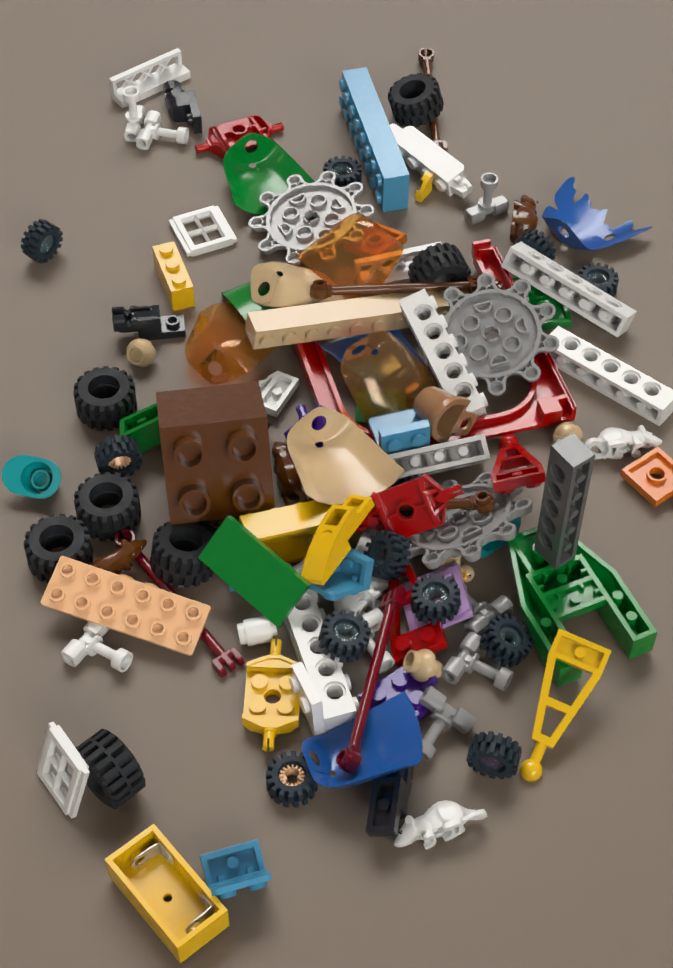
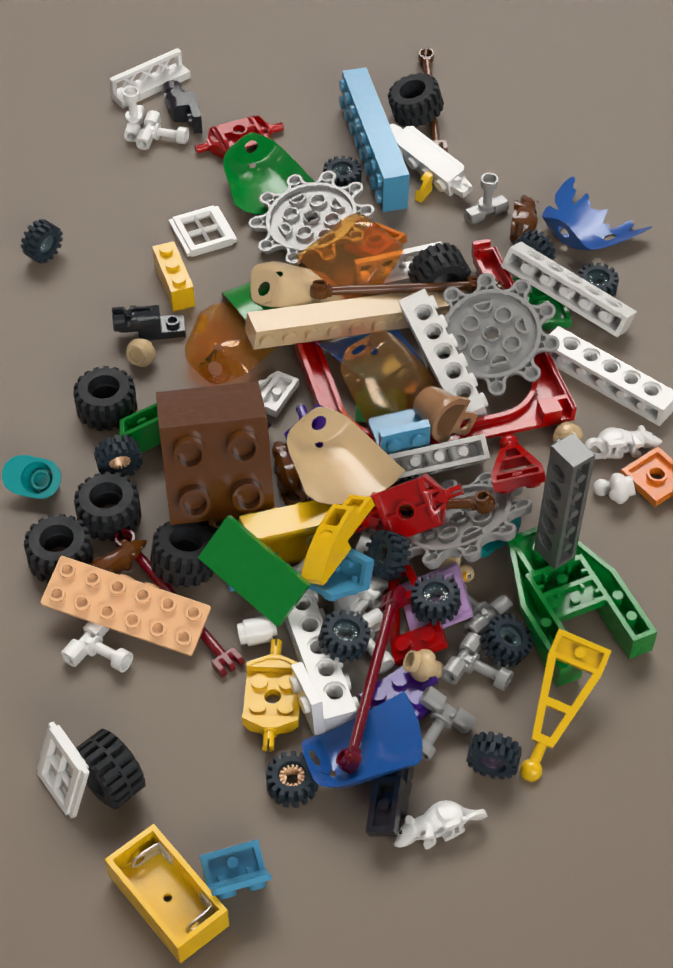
none -> white animal [593,473,636,504]

